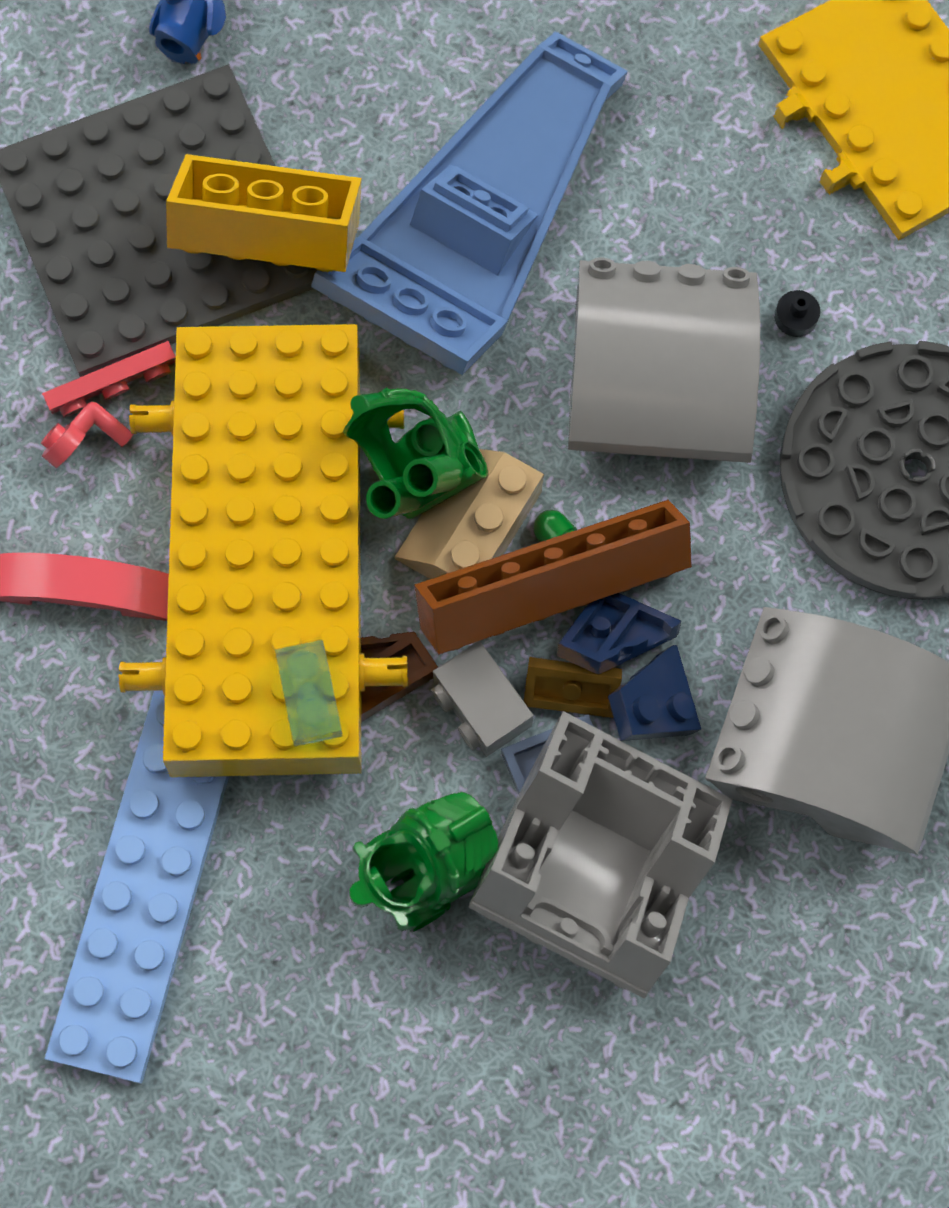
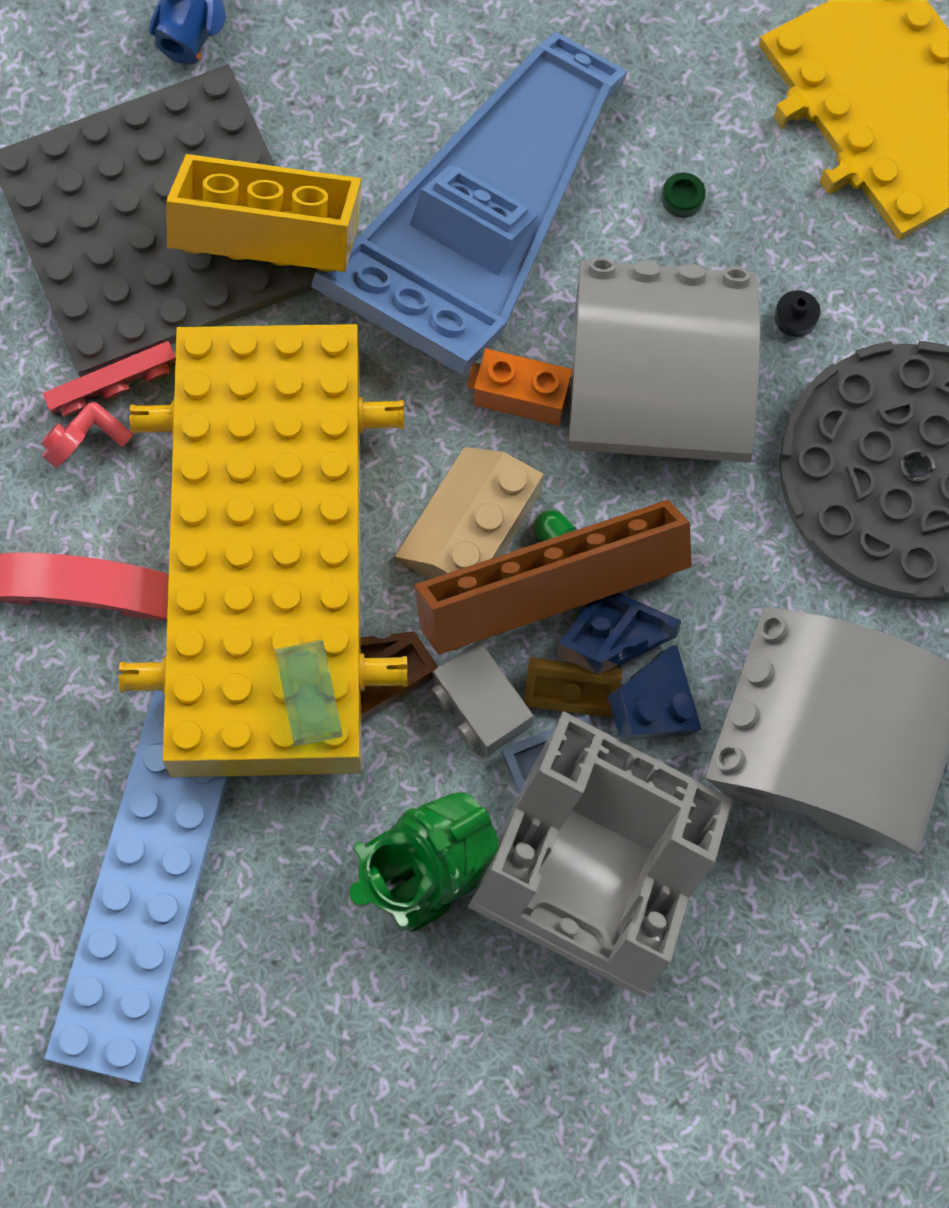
green helmet [343,387,488,519] -> none
none -> orange brick [467,348,573,426]
none -> dark green tile [661,172,706,218]

